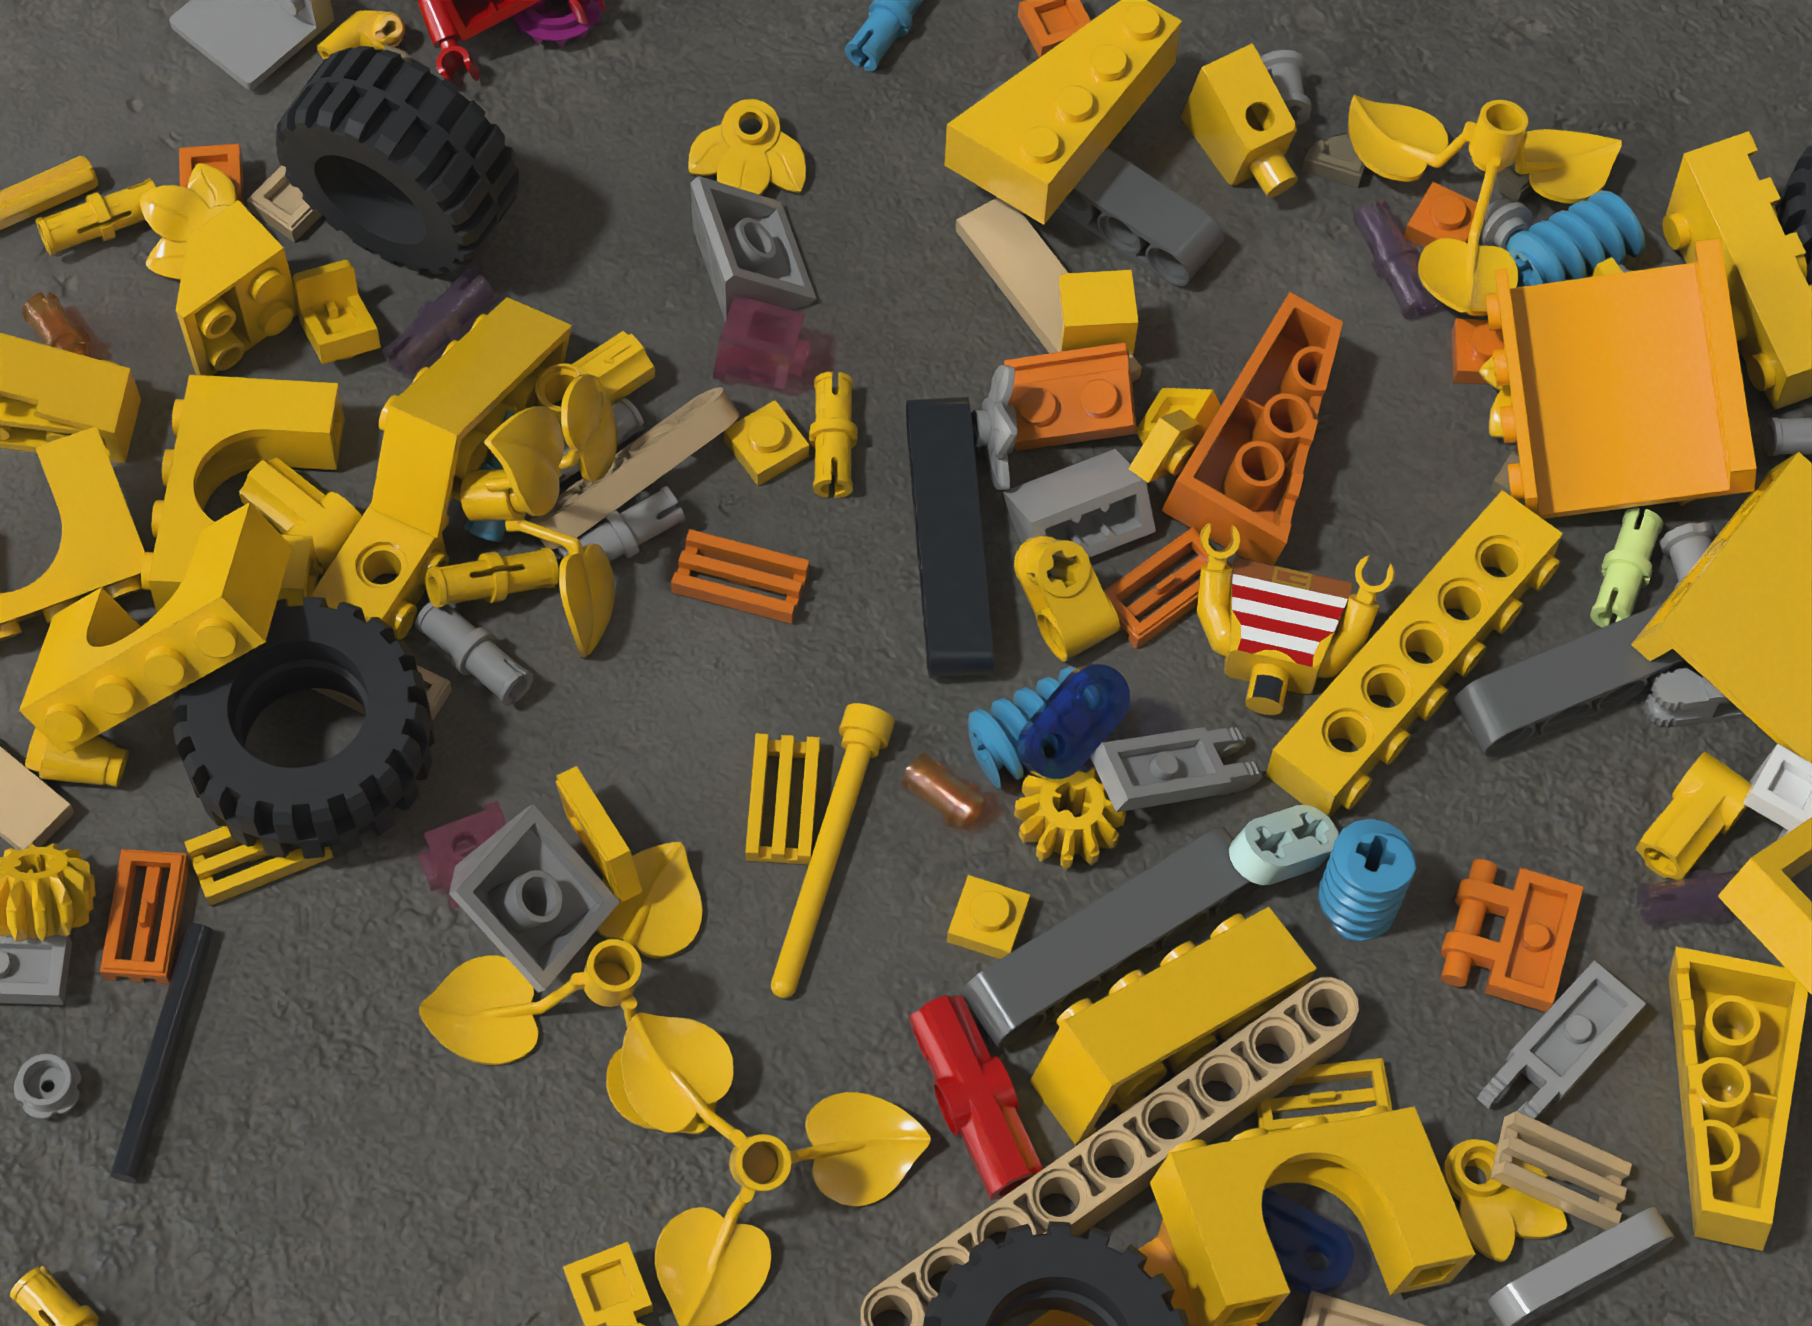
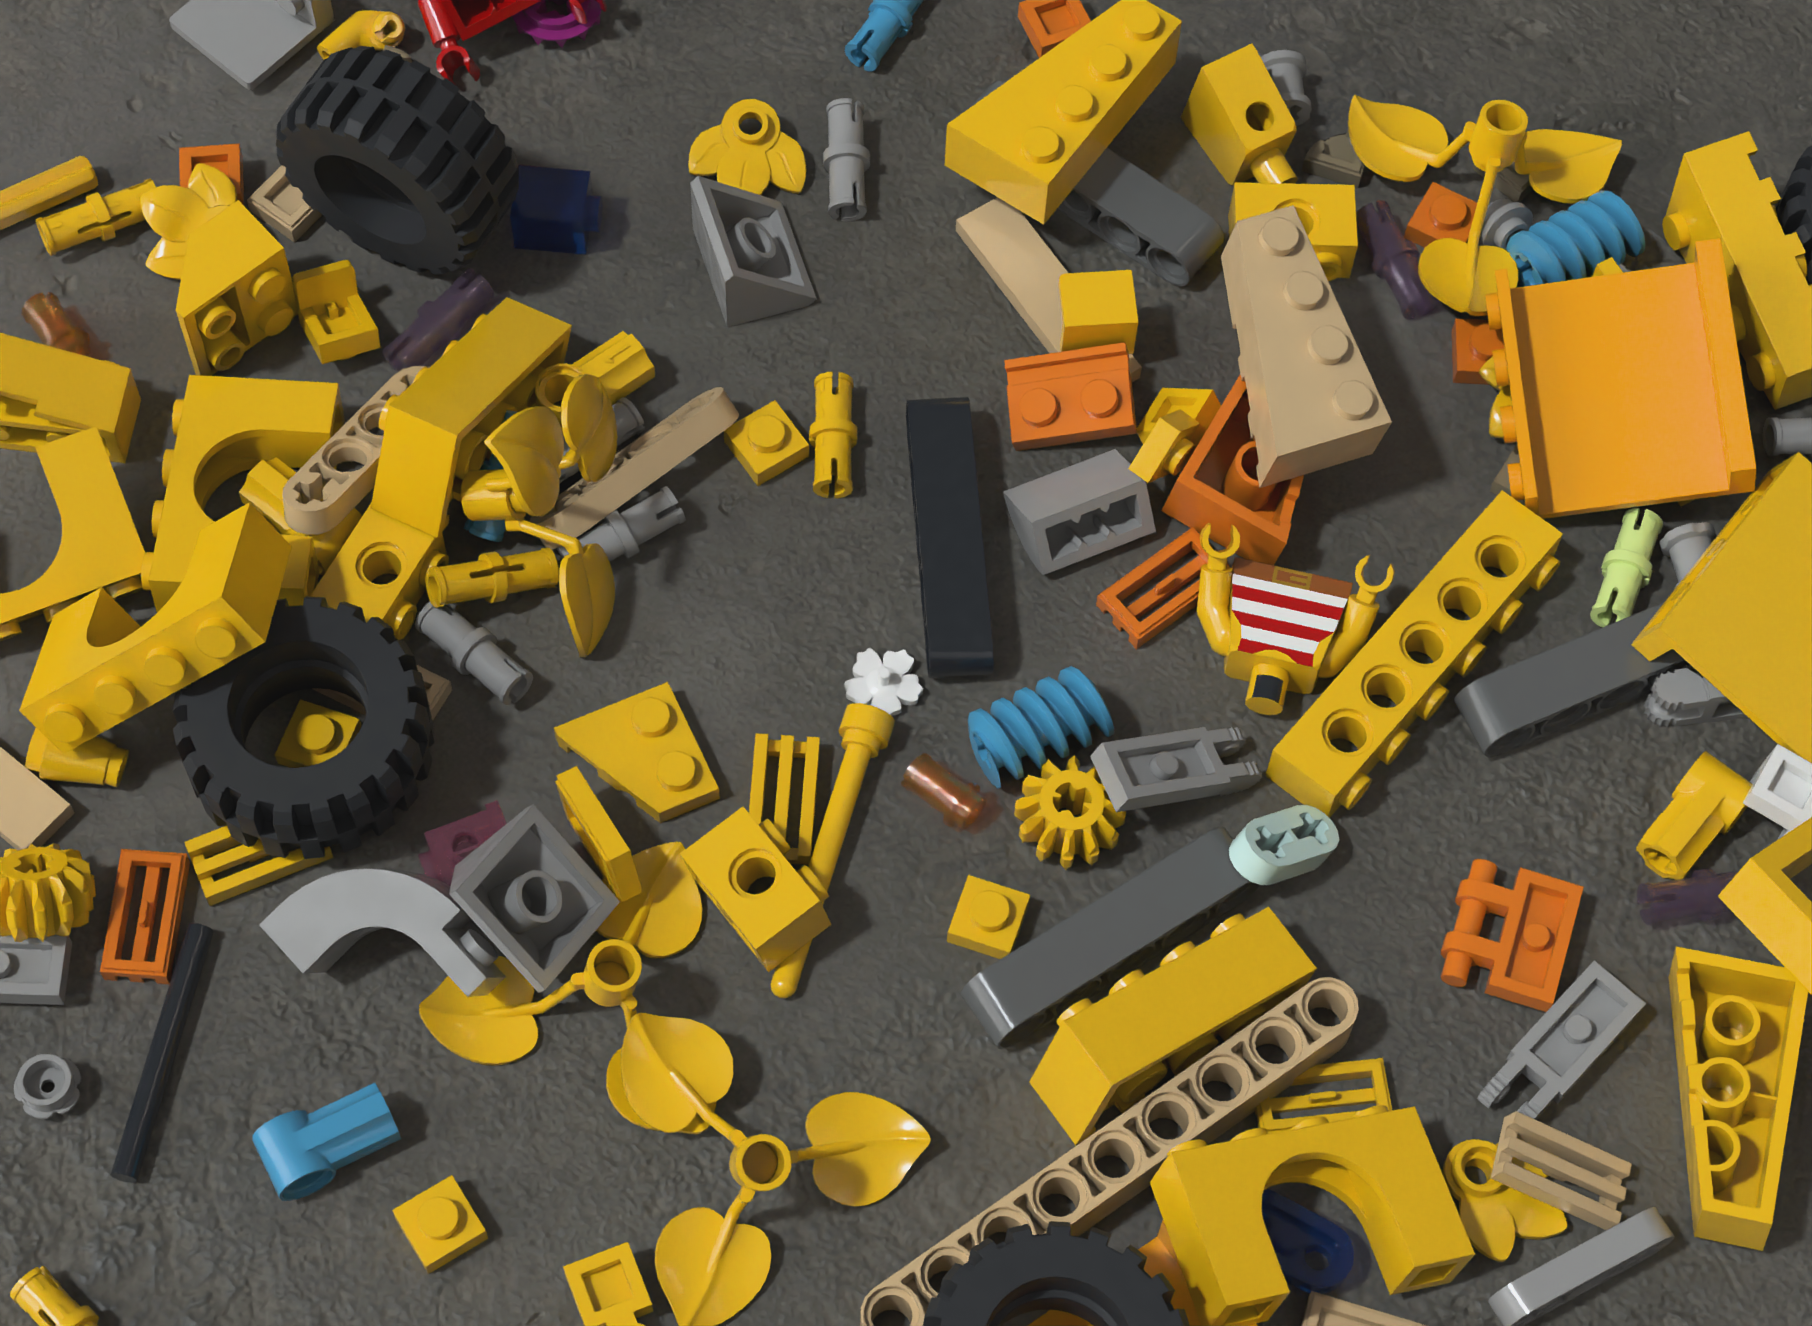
orange tile [671,529,810,624] -> none
clear pink brick [712,294,811,390] -> none
red piece [909,994,1043,1201] -> none
light grey plate [971,365,1018,490] -> none
yellow piece [1014,535,1120,662] -> none
clear blue plate [1018,664,1130,779] -> none
dark azure piece [1318,819,1417,942] -> none
none -> dark azure piece [252,1083,401,1201]
none -> light grey arch [259,869,506,997]
none -> yellow plate [275,699,362,768]
none -> tan beam [282,366,430,535]
none -> yellow plate [392,1175,488,1274]
none -> clear blue brick [510,165,603,255]
none -> yellow wing [554,682,720,823]
none -> yellow brick [680,806,832,973]
none -> light grey pin [823,98,870,221]
none -> white plant [844,648,923,716]
none -> tan wedge [1221,205,1392,488]
none -> yellow brick [1228,182,1358,281]

